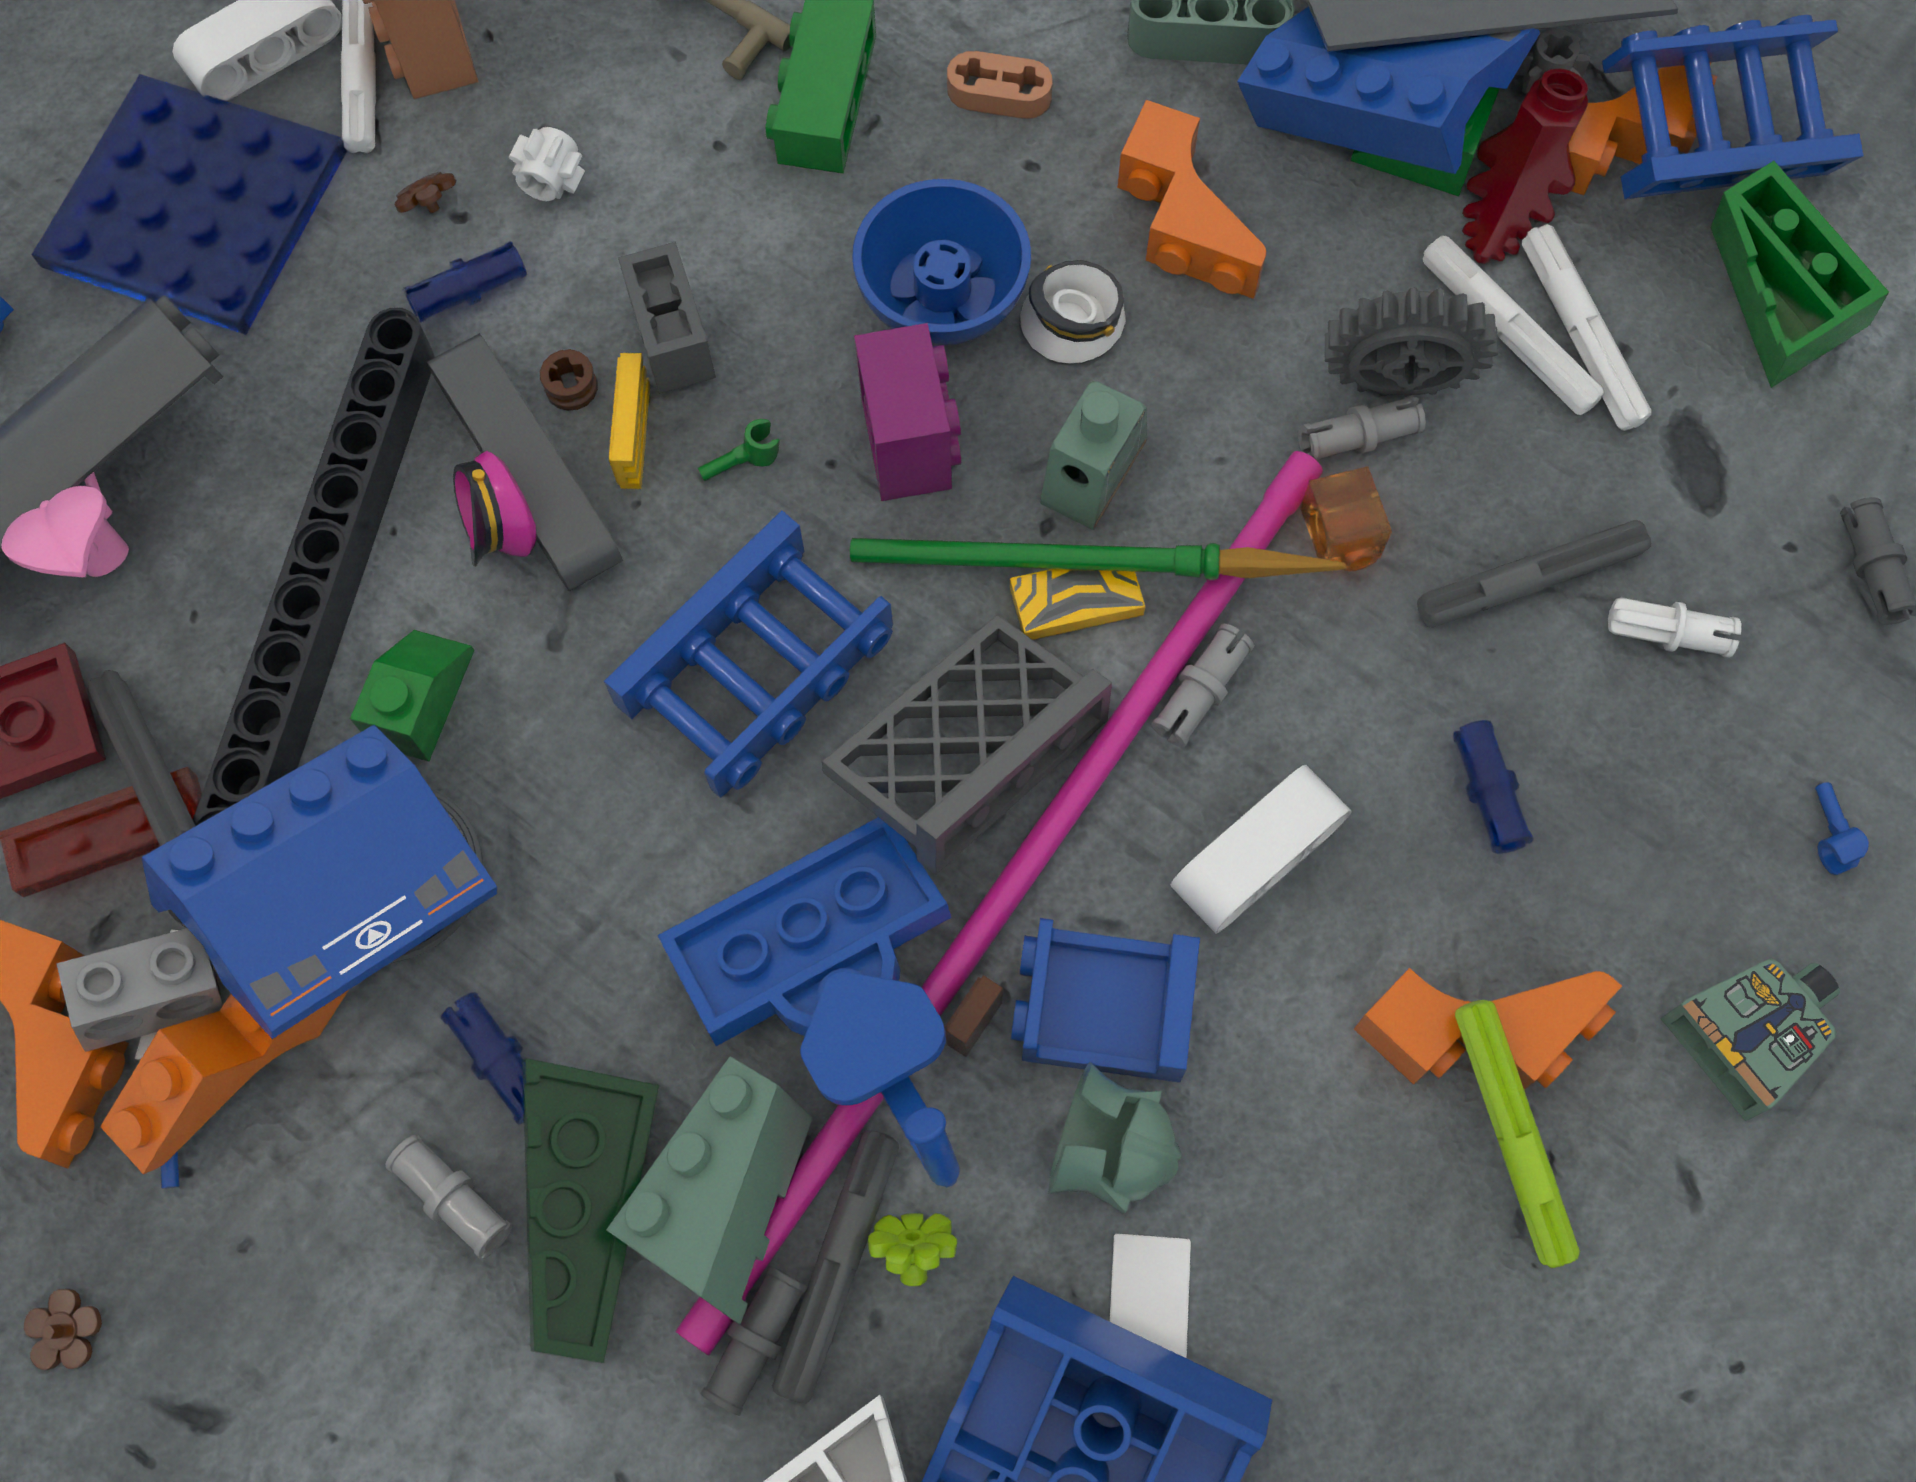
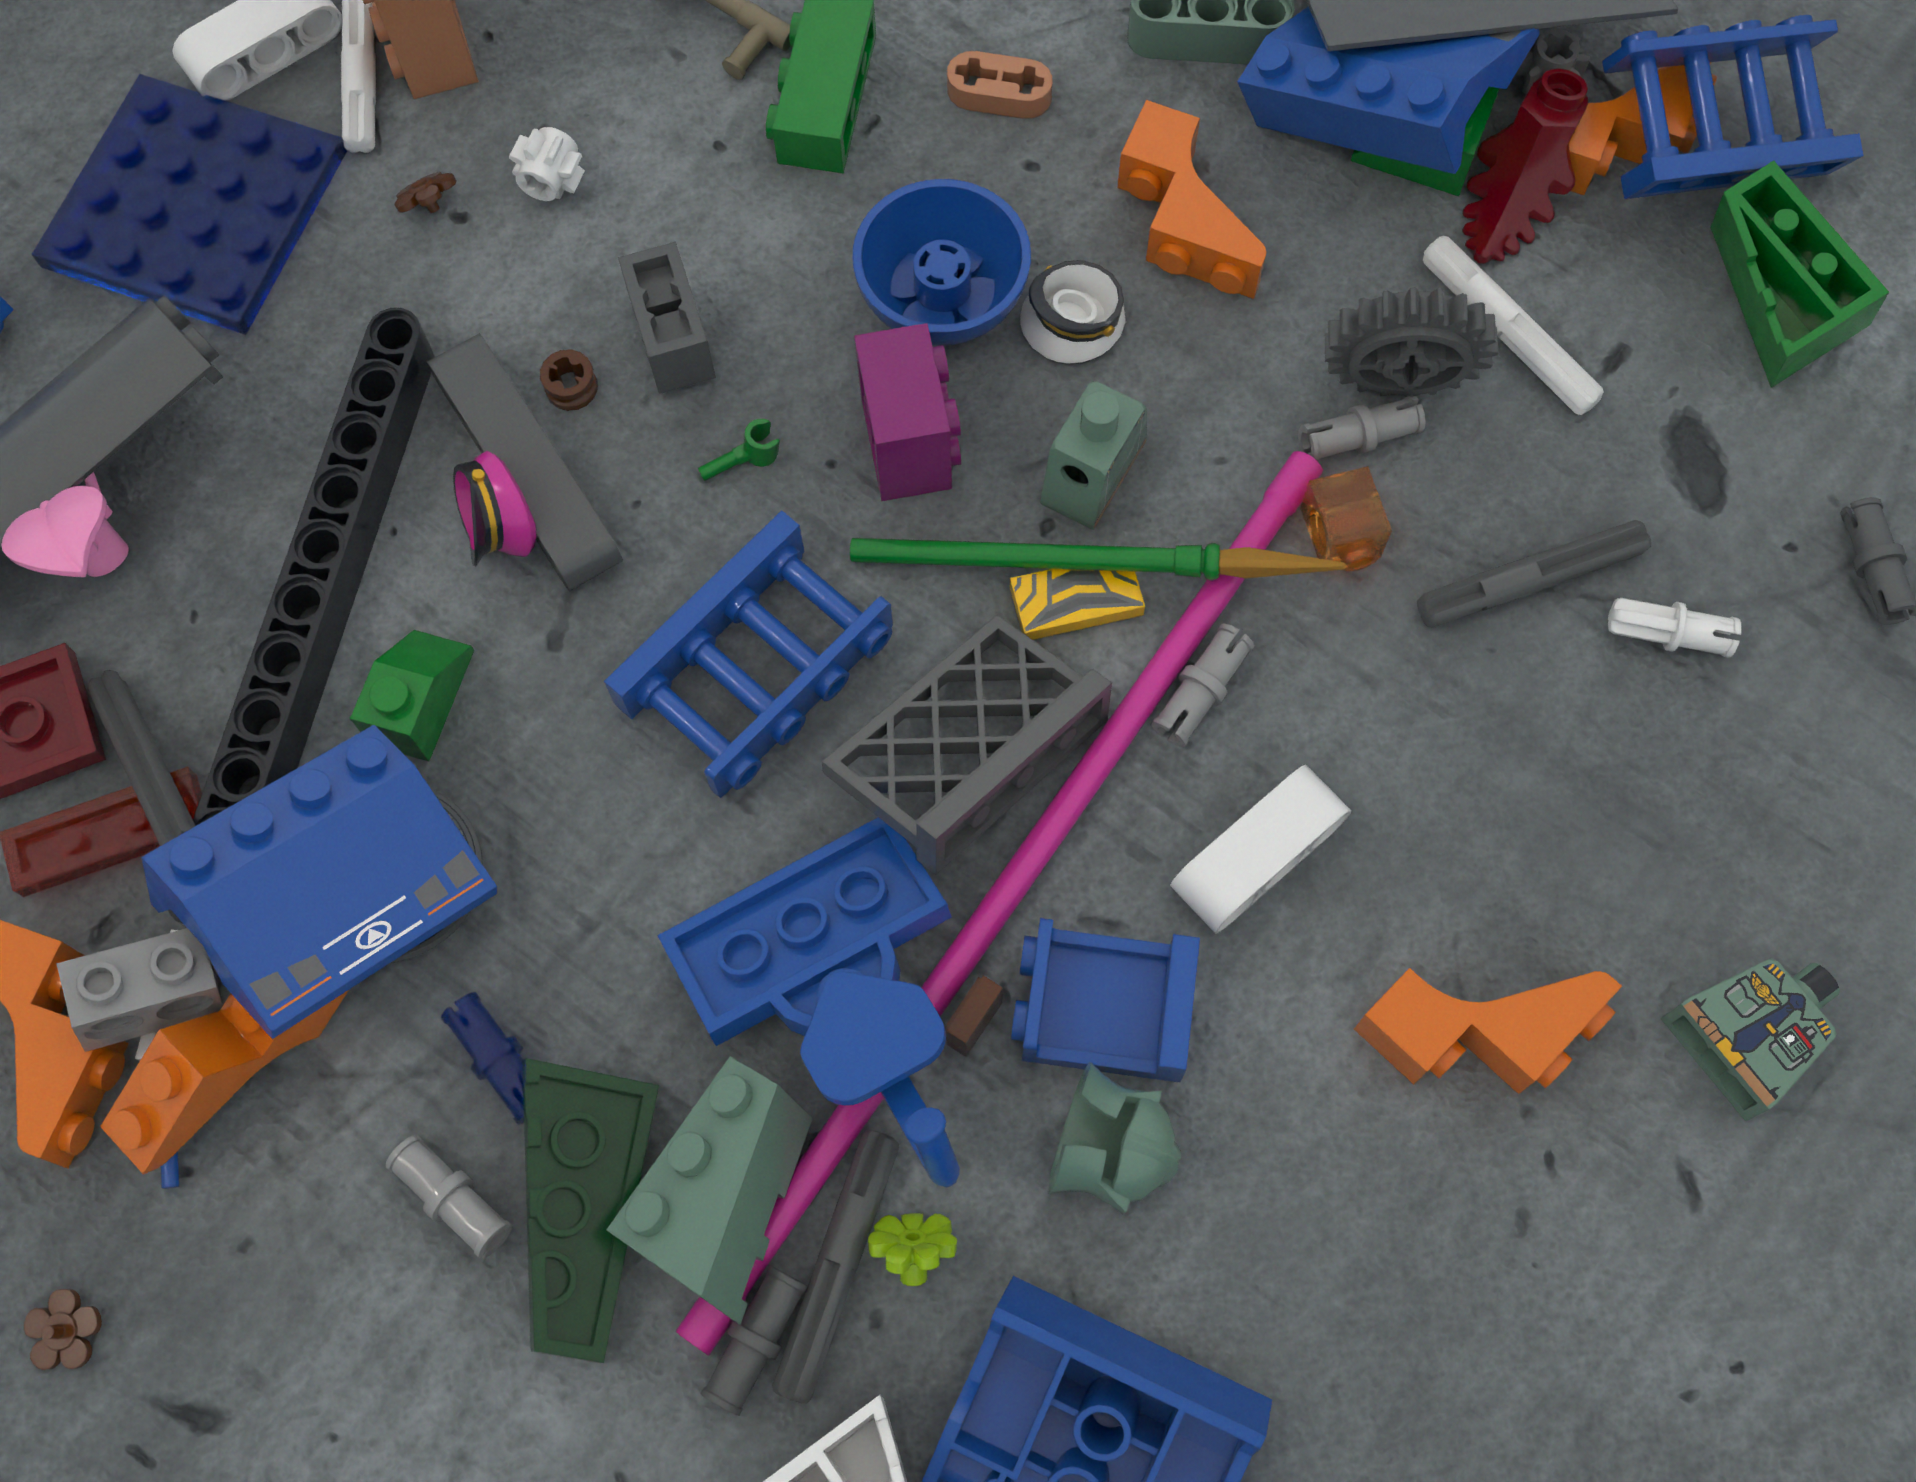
clear blue pin [403,241,527,323] -> none
yellow tile [609,353,650,489] -> none
white sticker [1110,1234,1191,1358] -> none
clear blue pin [1452,720,1534,854] -> none
lime axle [1455,1000,1580,1268] -> none
white axle [1522,224,1651,431] -> none
blue hand [1815,782,1869,875] -> none

